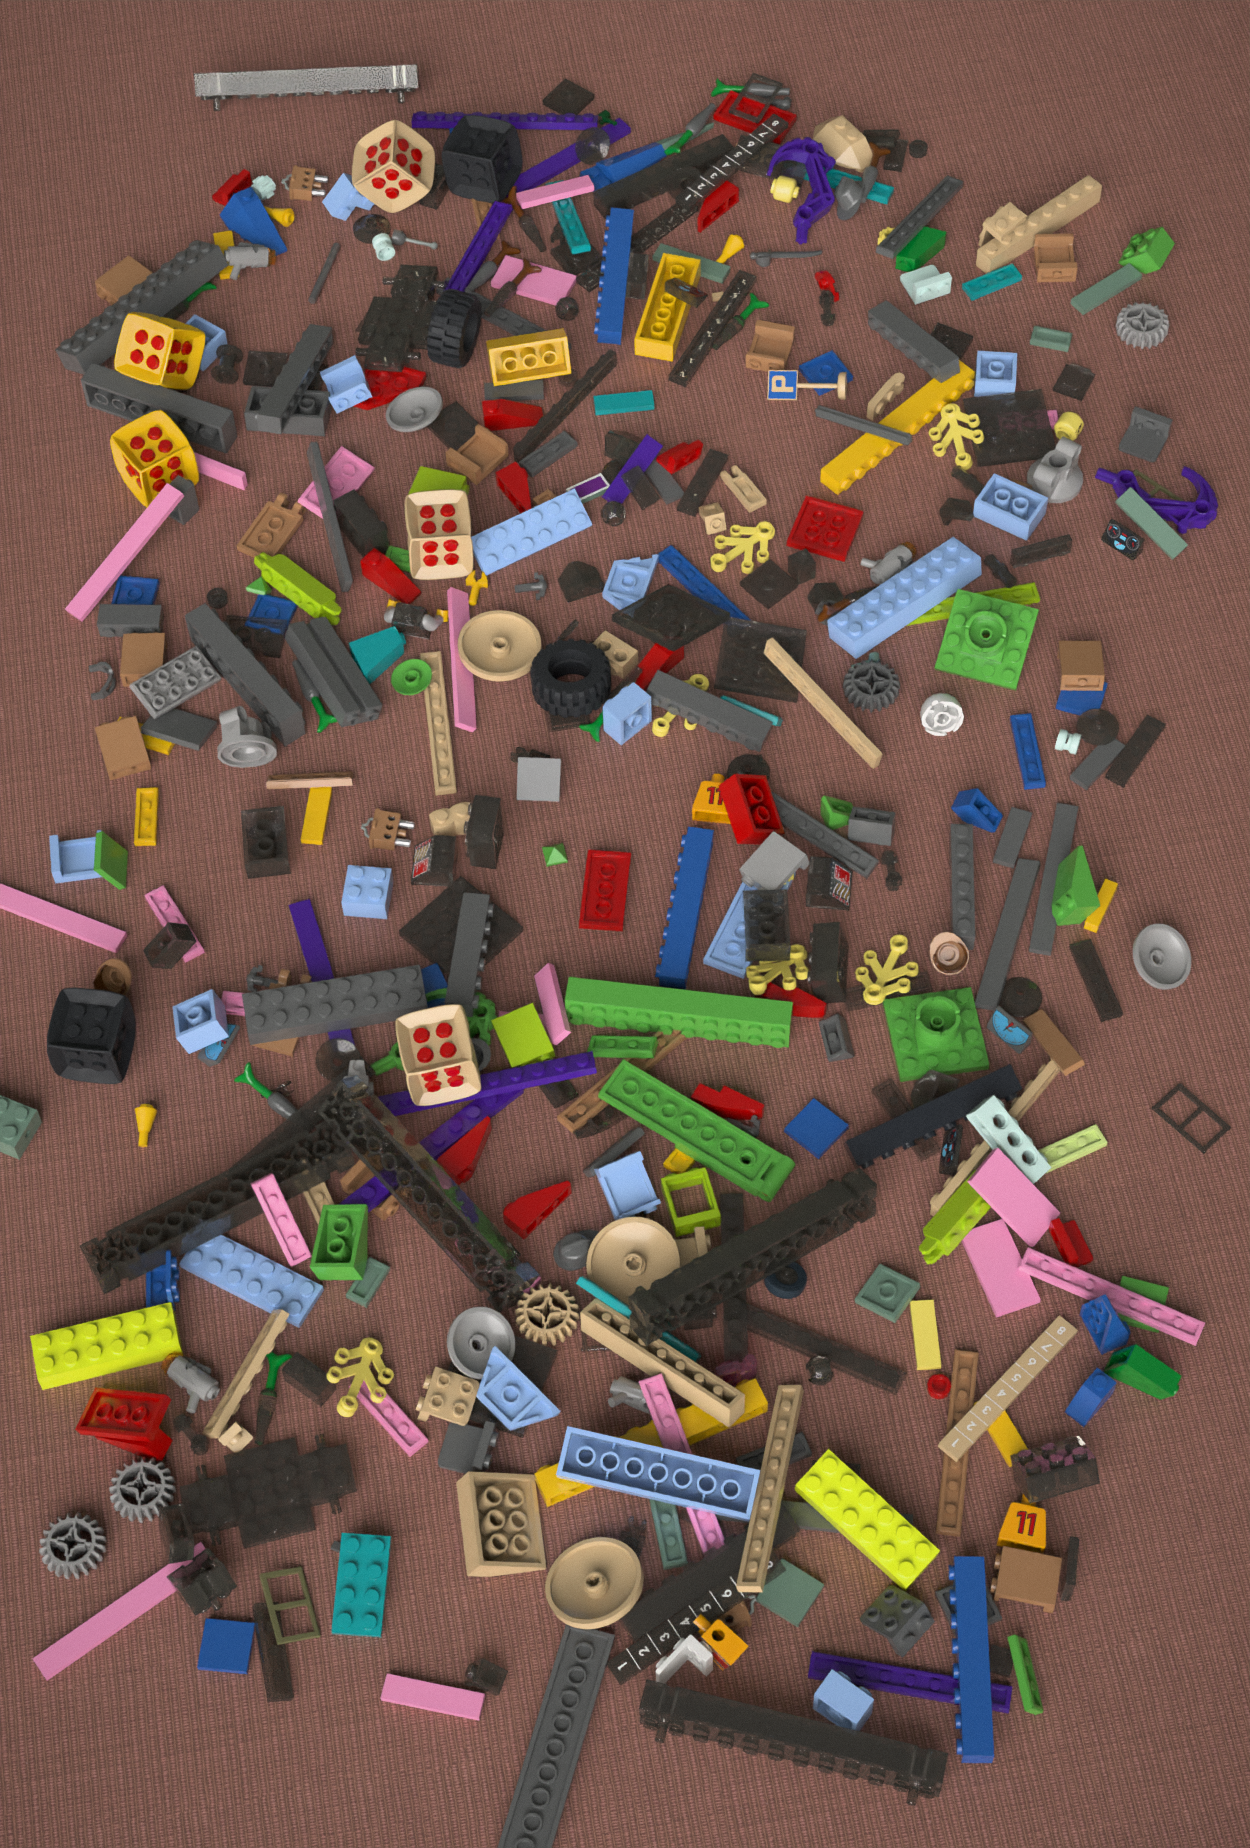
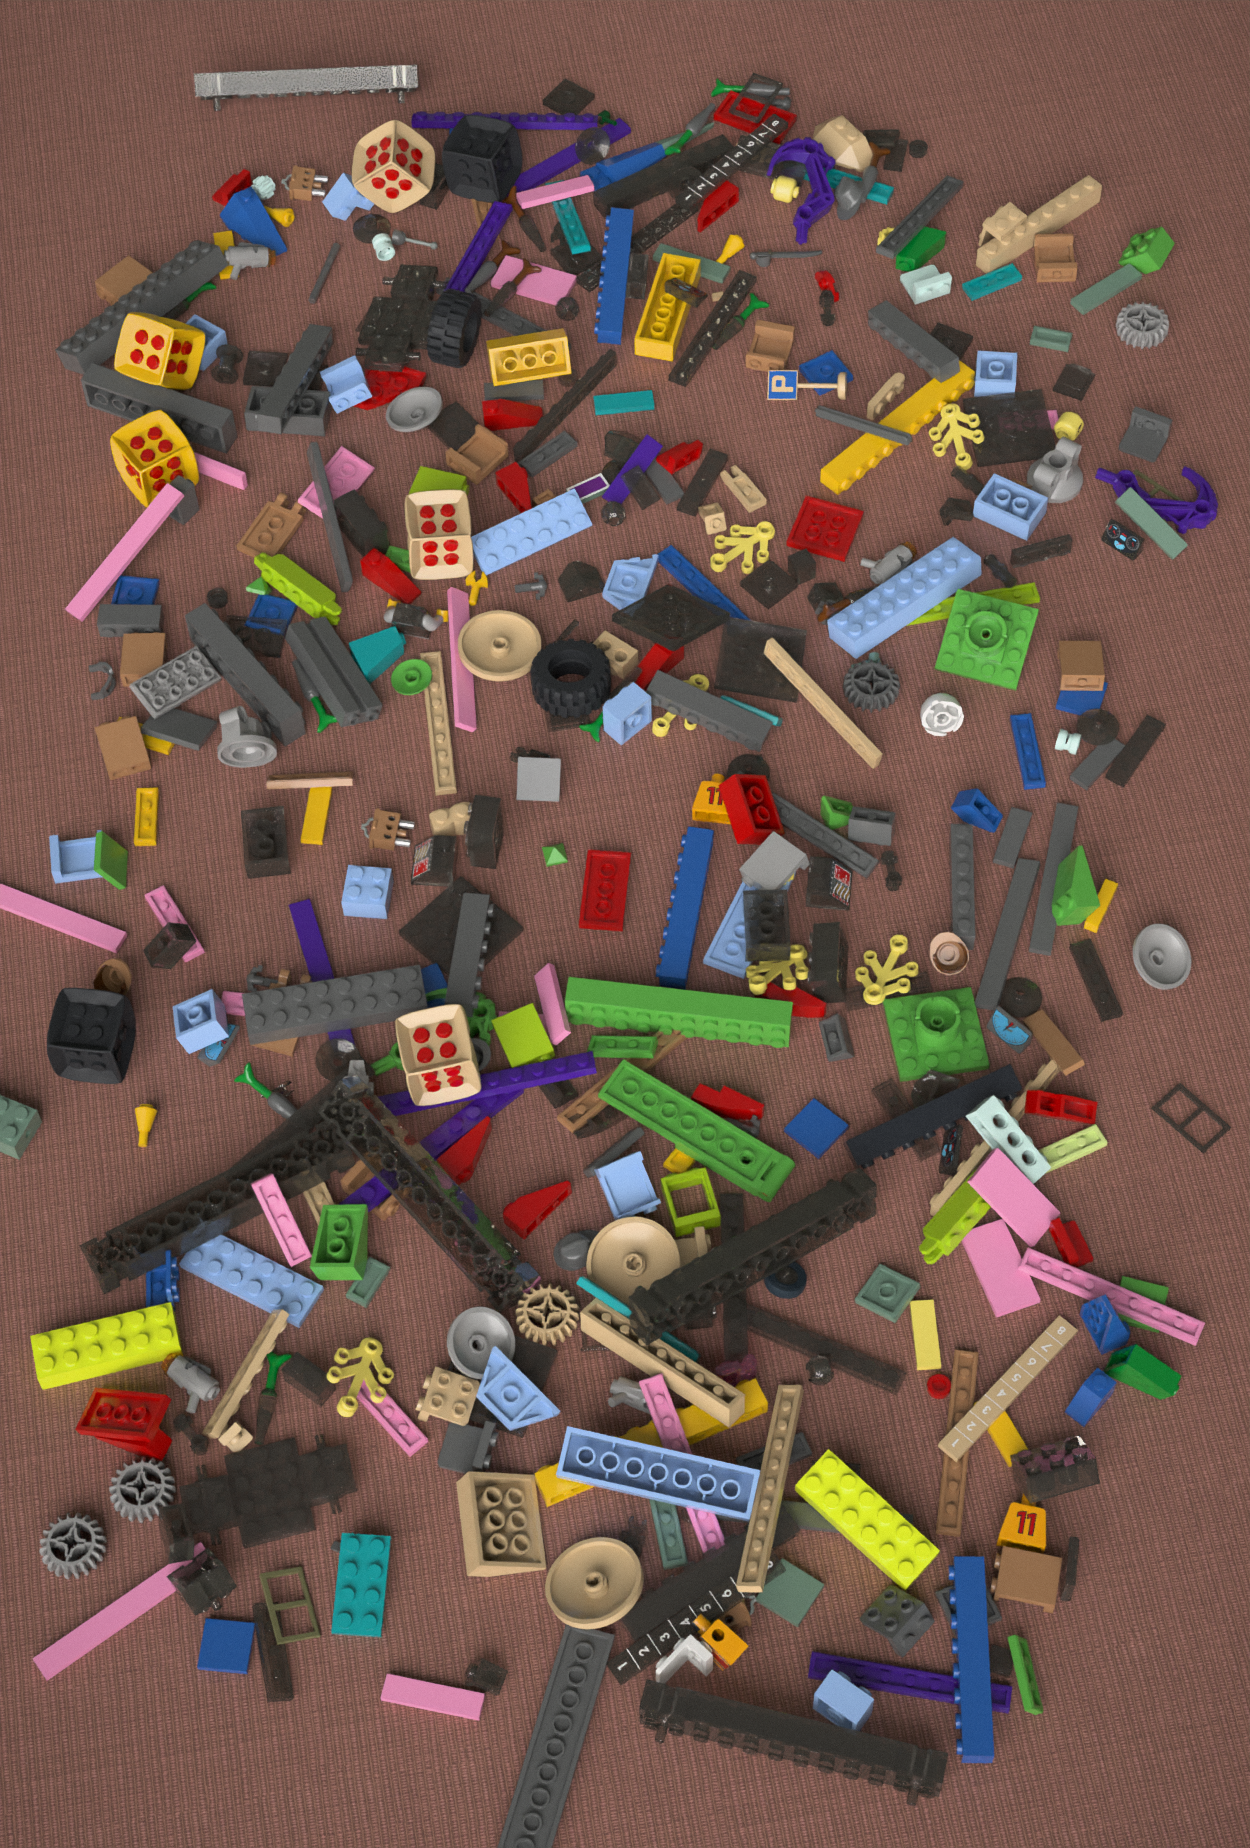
none -> red slope [1024,1090,1098,1125]

